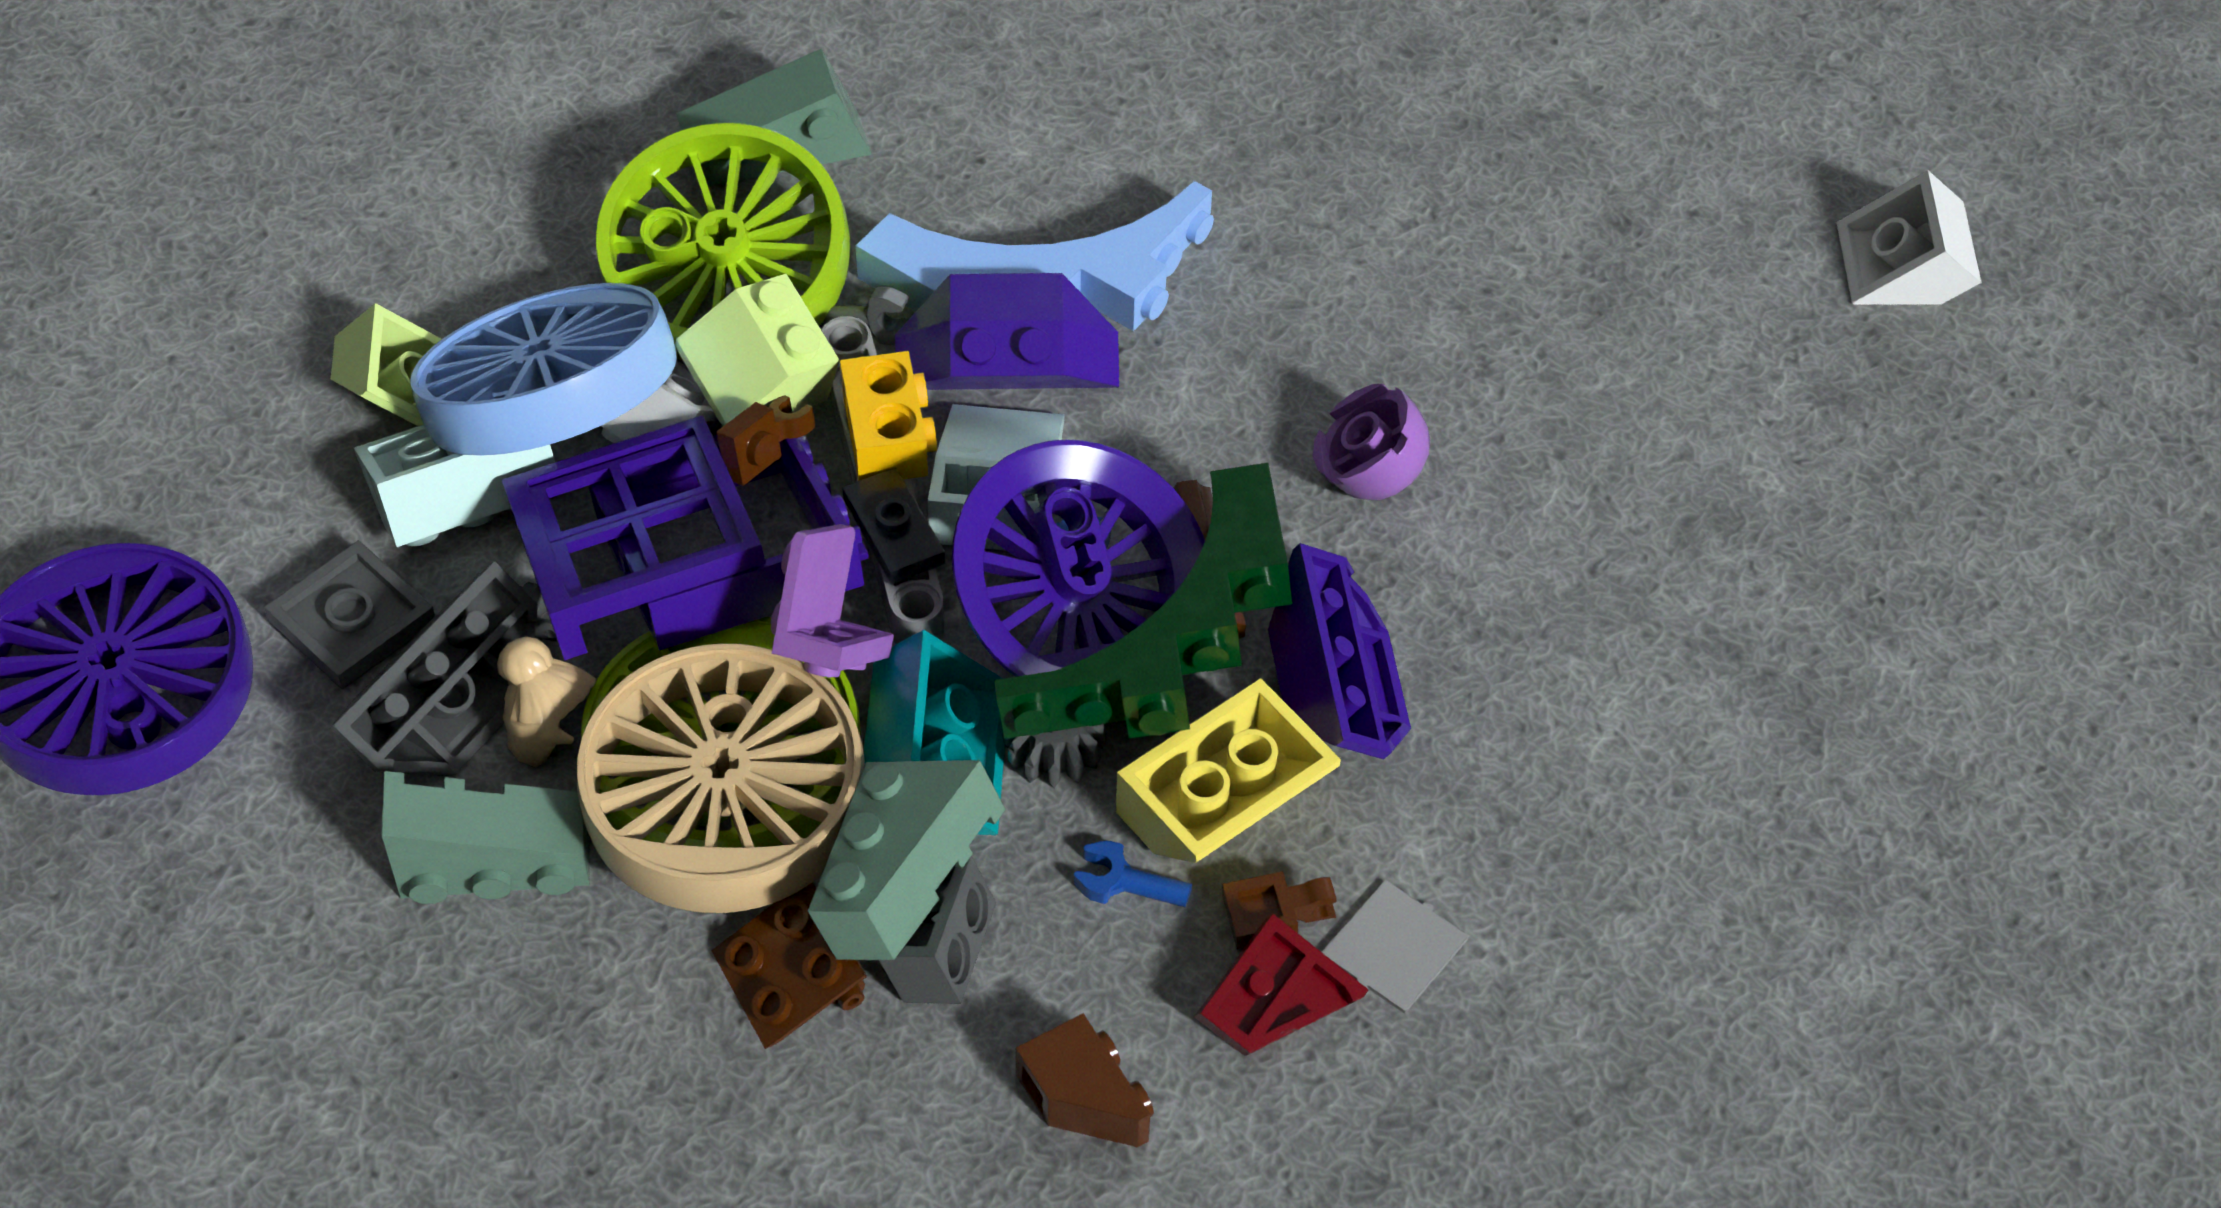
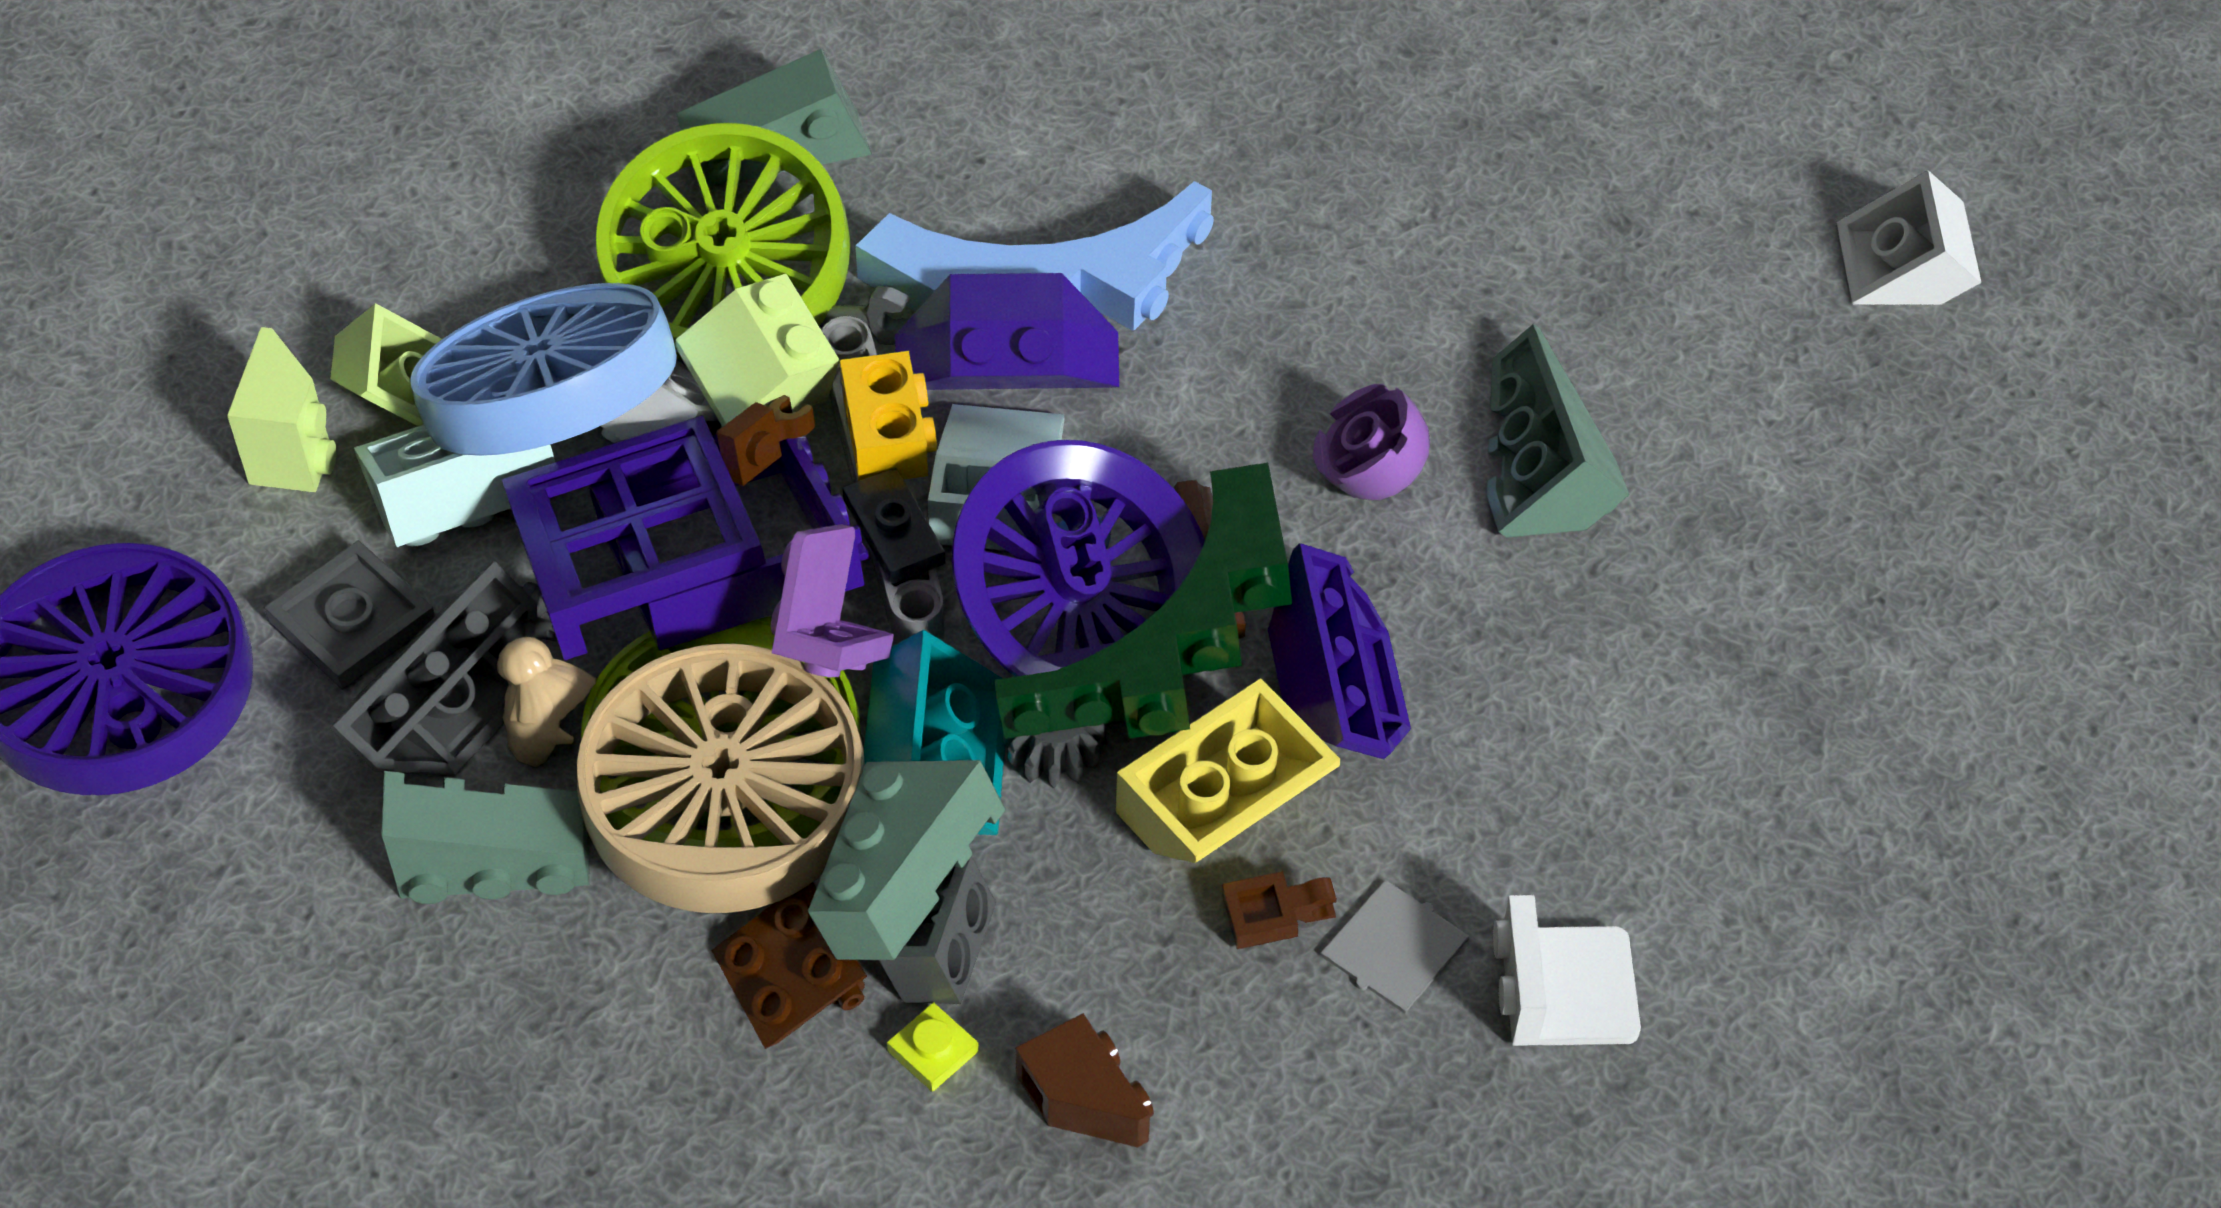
blue bar [1074,841,1192,908] -> none
dark red wing [1194,914,1369,1056] -> none
none -> yellowish green slope [227,327,336,492]
none -> neon yellow plate [887,1002,979,1092]
none -> sand green wedge [1486,324,1629,537]
none -> white bracket [1493,895,1641,1046]

